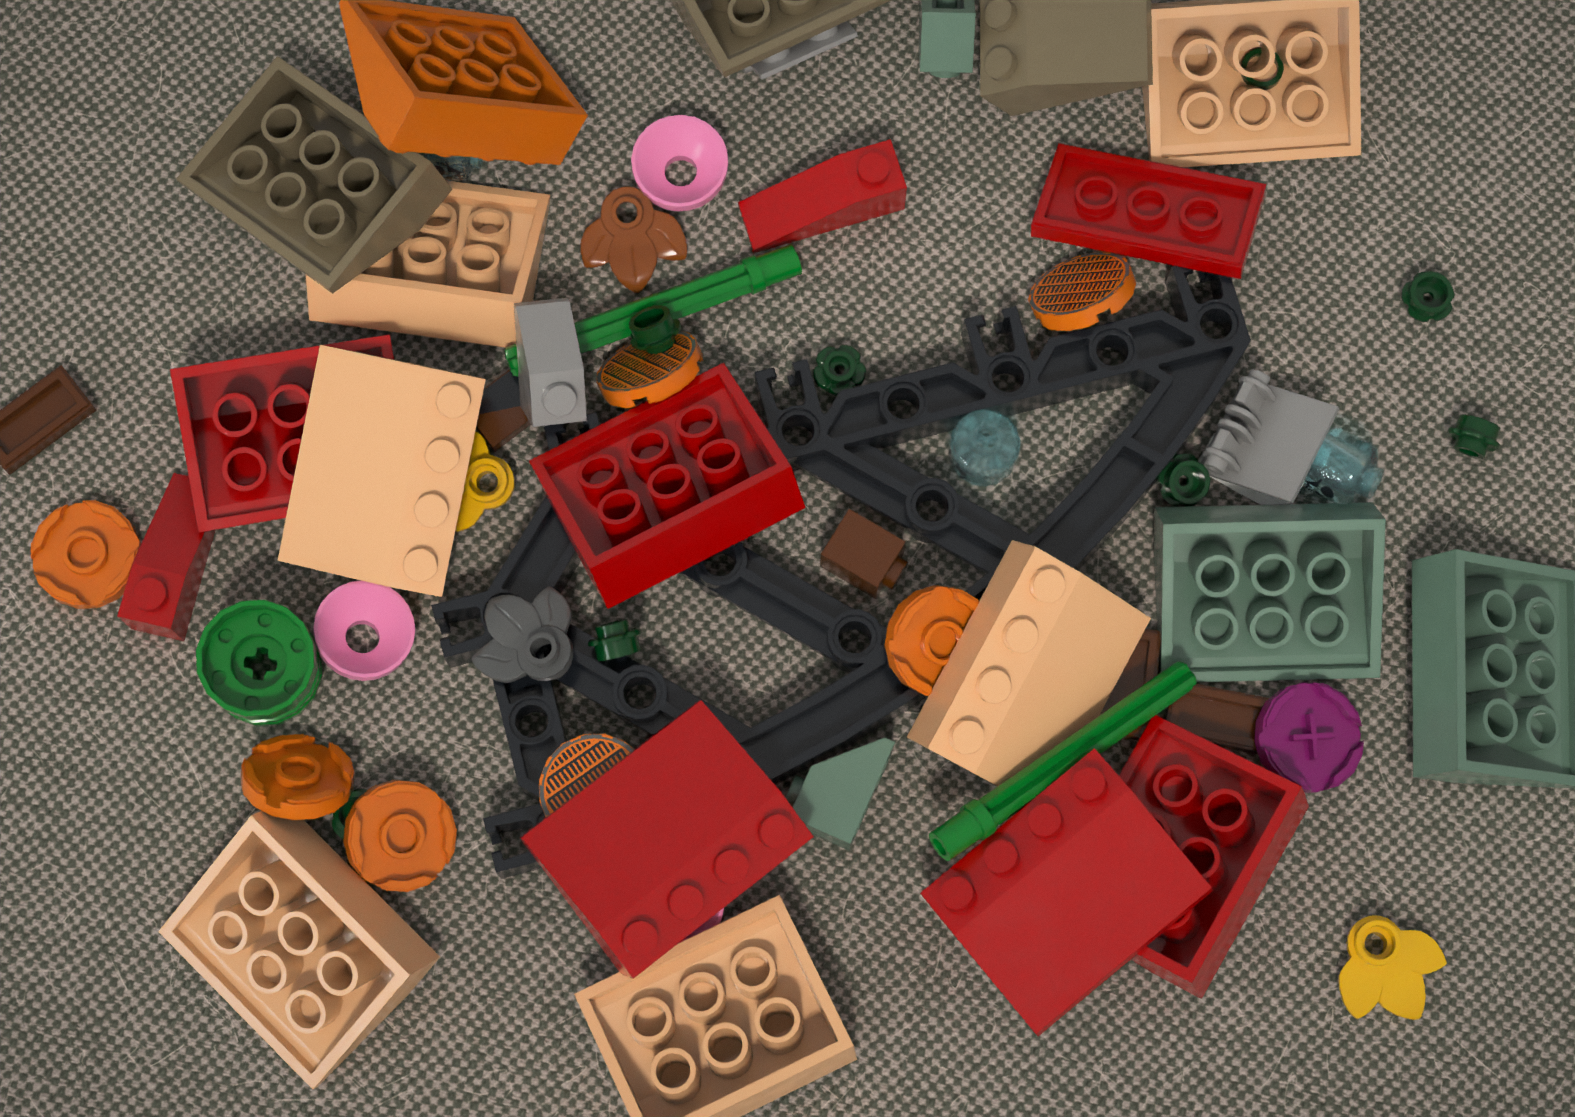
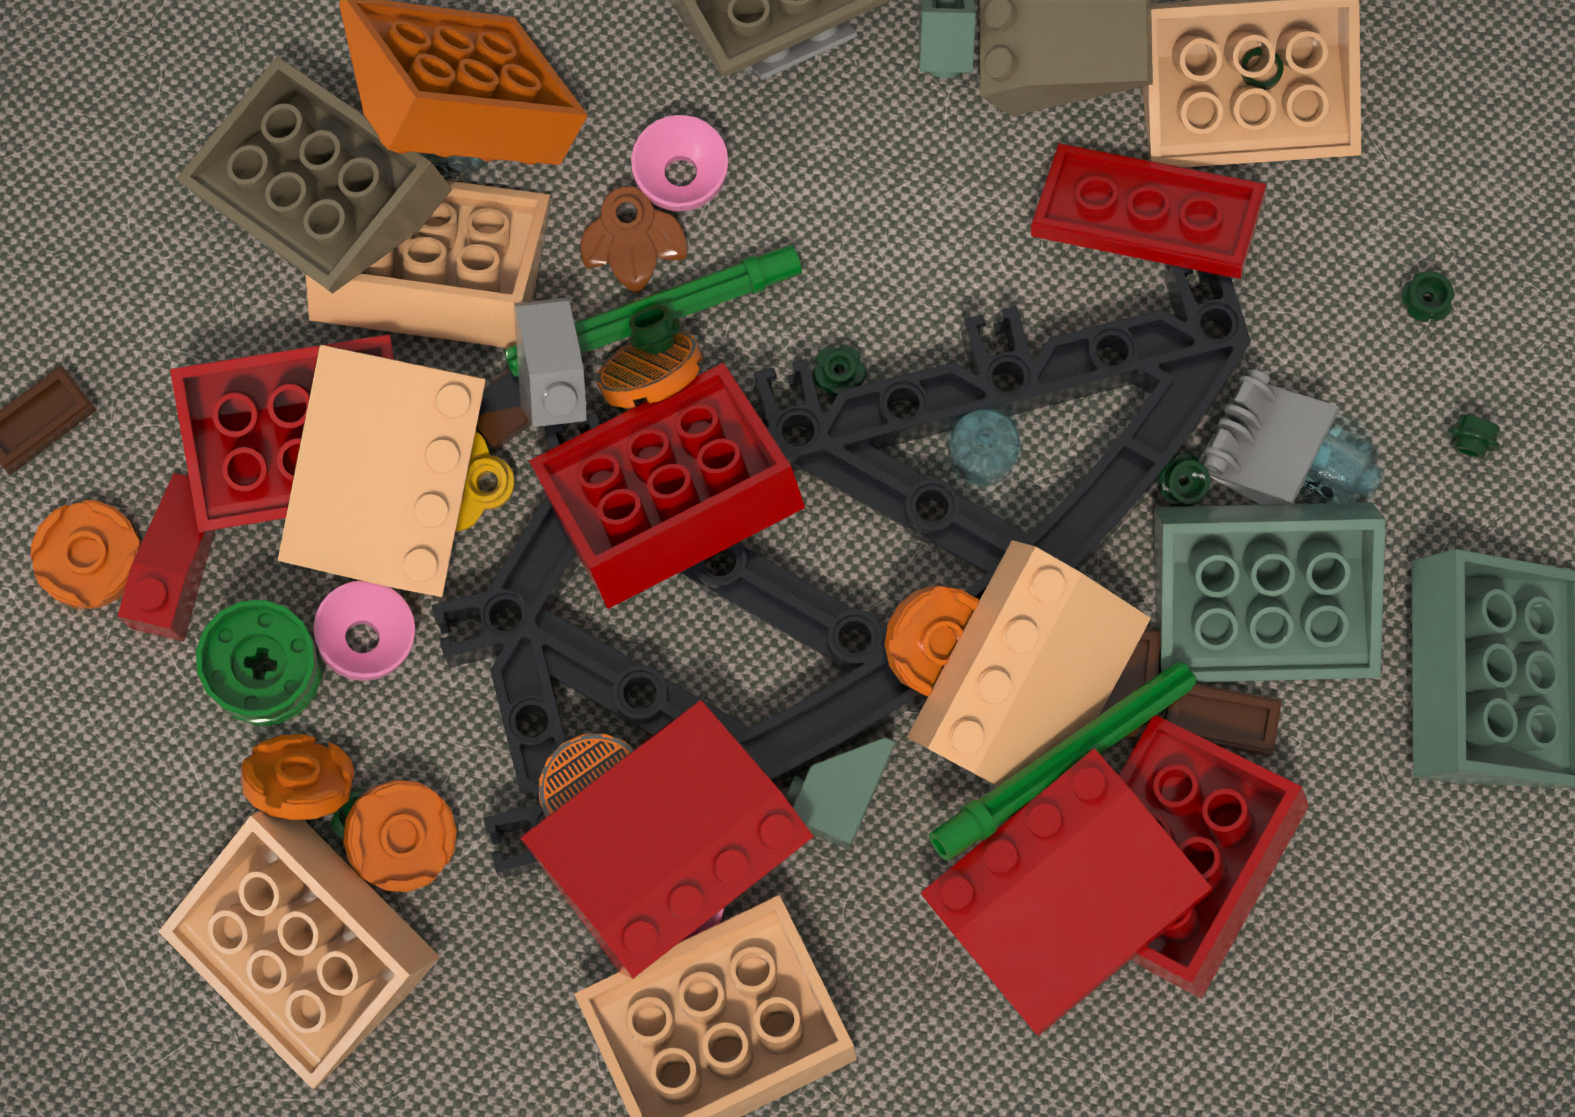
dark grey plate [472,586,574,683] -> none
dark green plate [588,619,642,661] -> none
red slope [738,139,907,254] -> none
reddish brown brick [820,509,909,599] -> none
orange tile [1028,252,1136,331] -> none
magenta tile [1254,682,1364,793] -> none
yellow plate [1339,915,1447,1020] -> none

